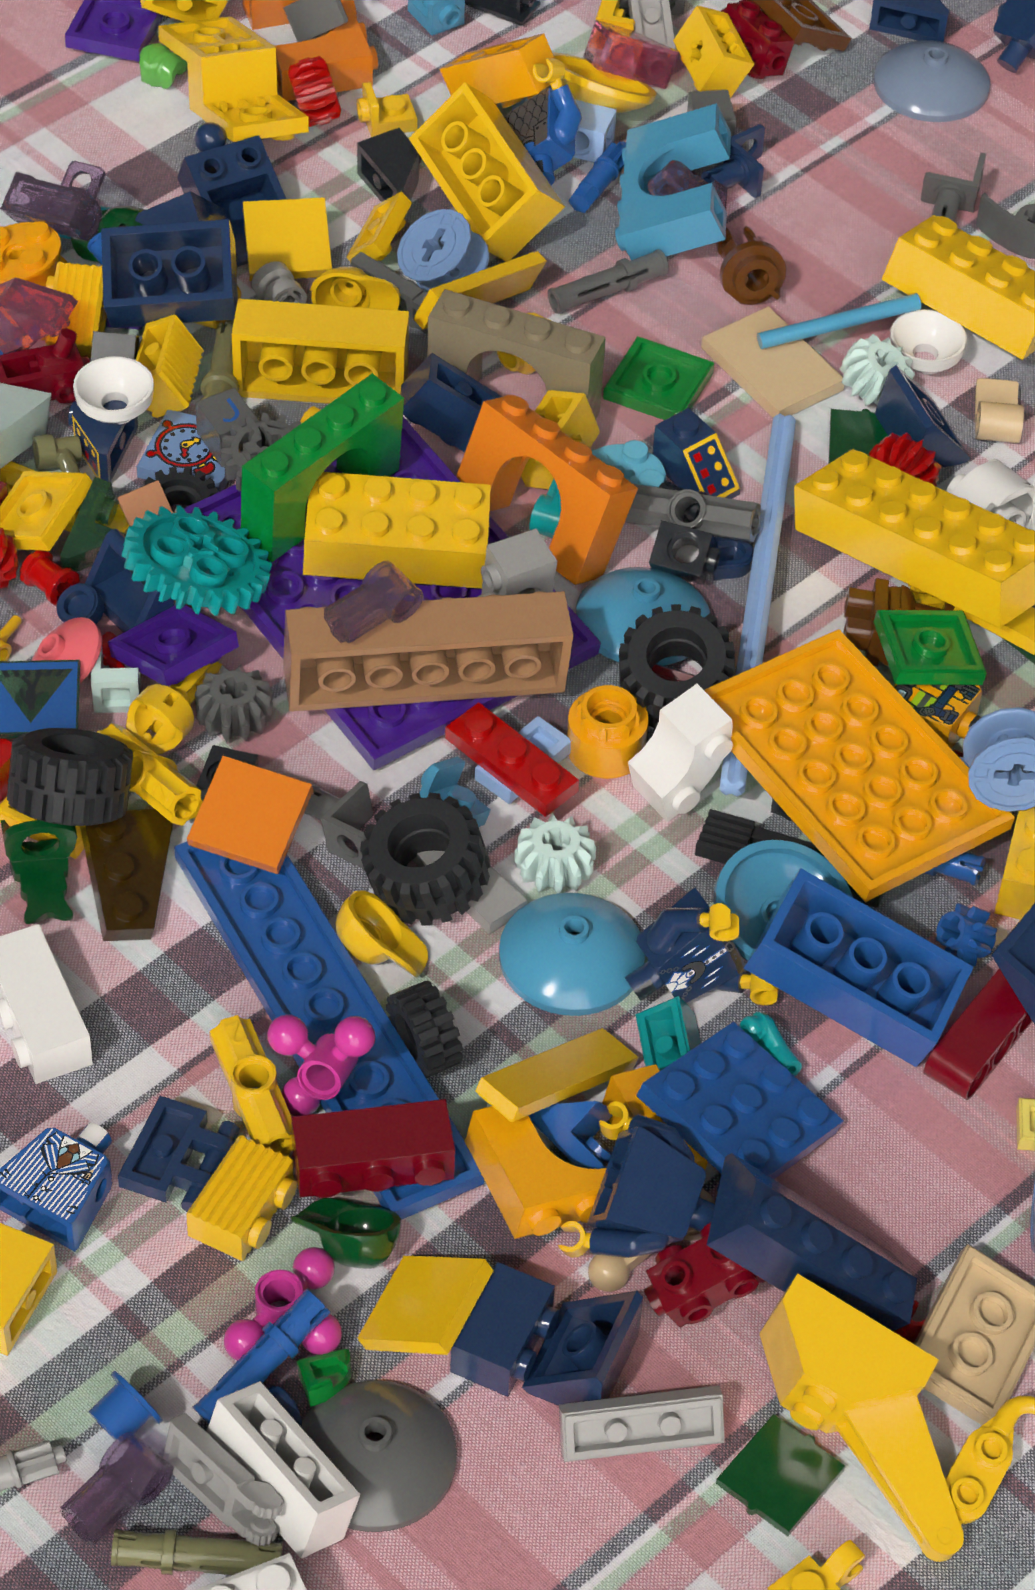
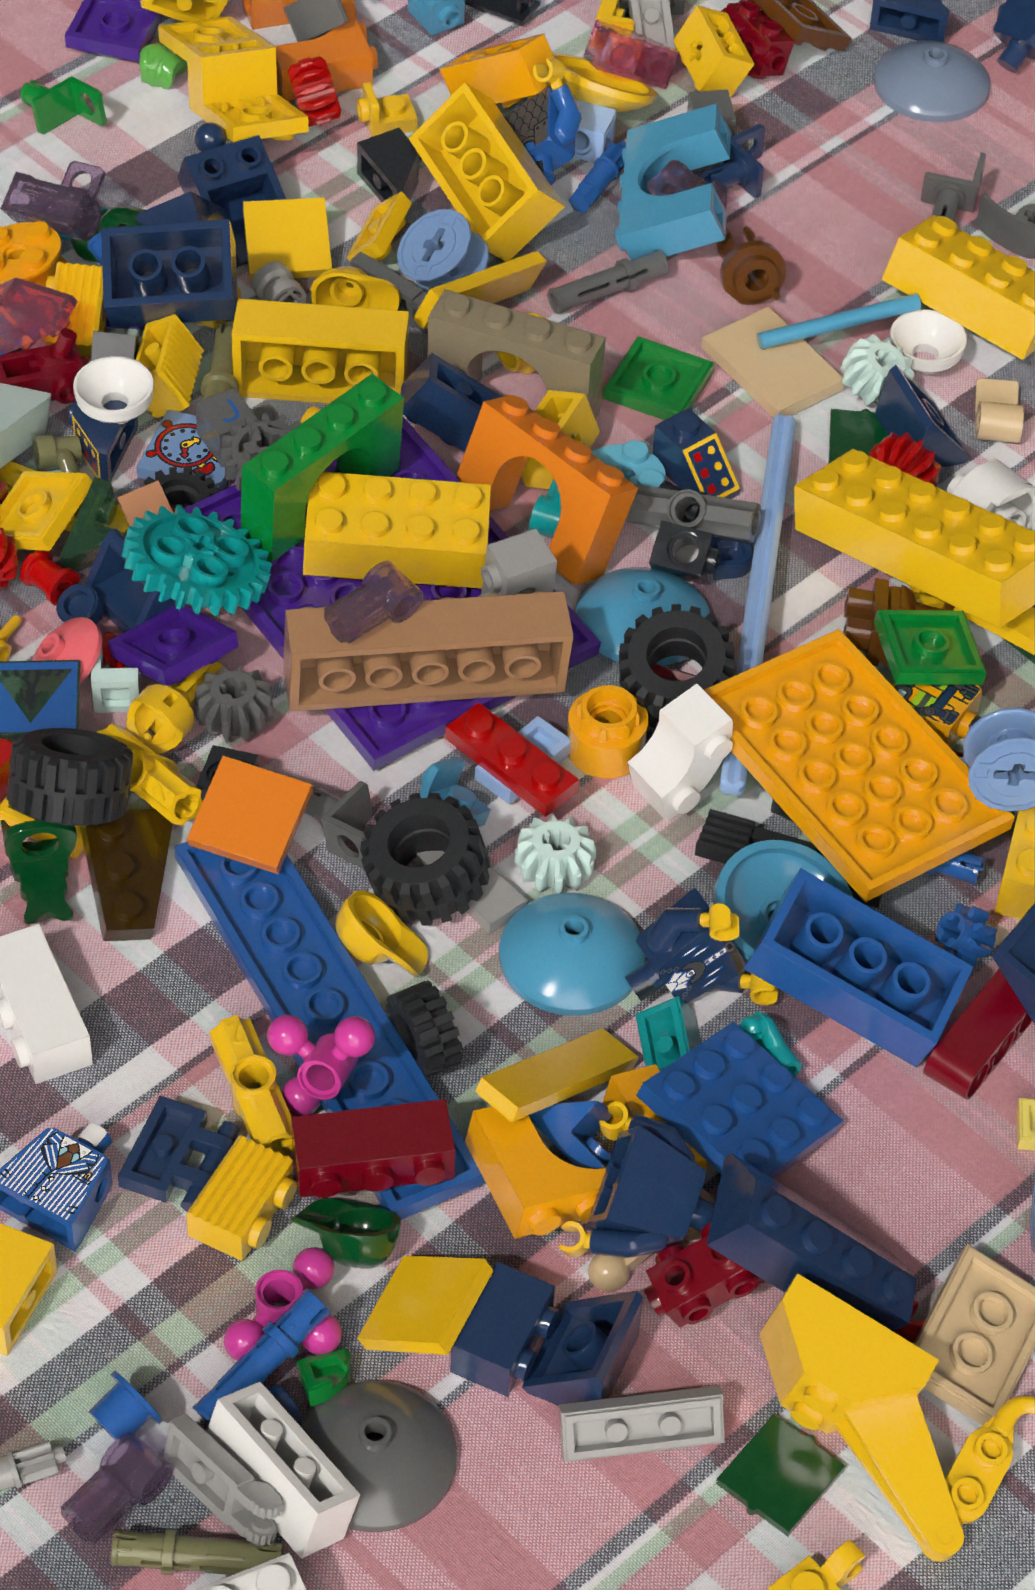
none -> green bracket [20,76,107,135]

